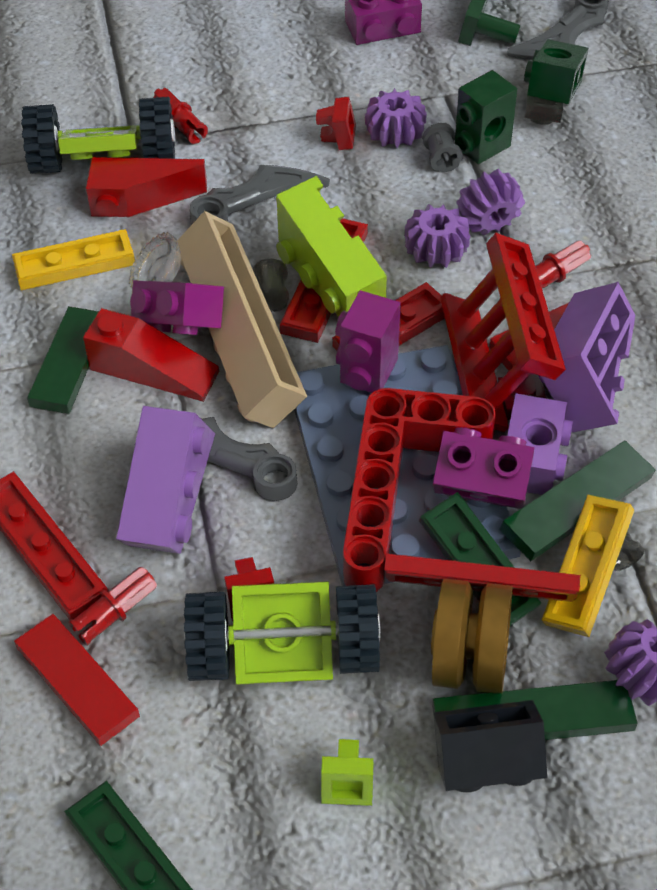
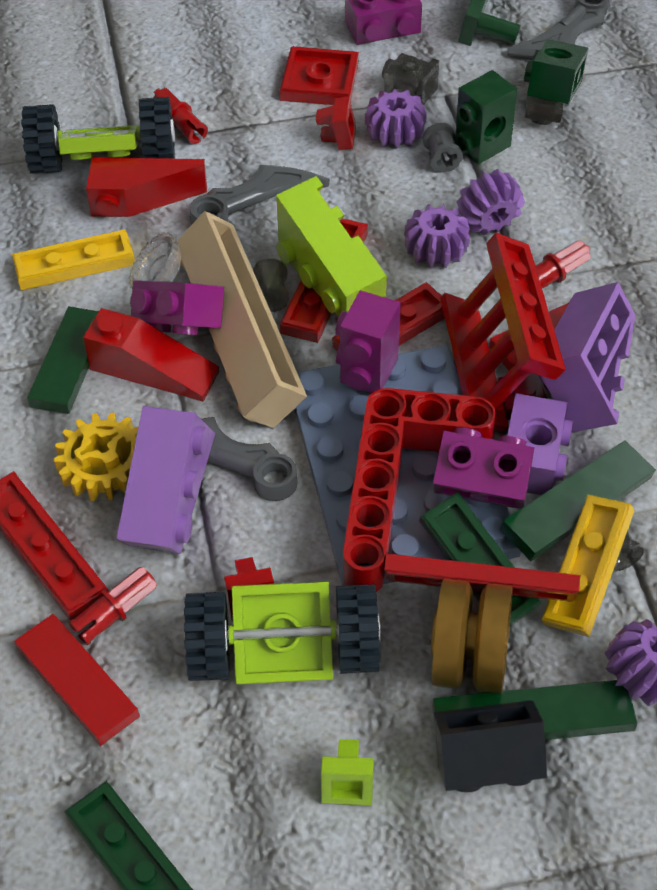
none -> yellow gear [54,412,139,501]
none -> red tile [280,46,359,105]
none -> clear smoke brick [382,53,439,105]

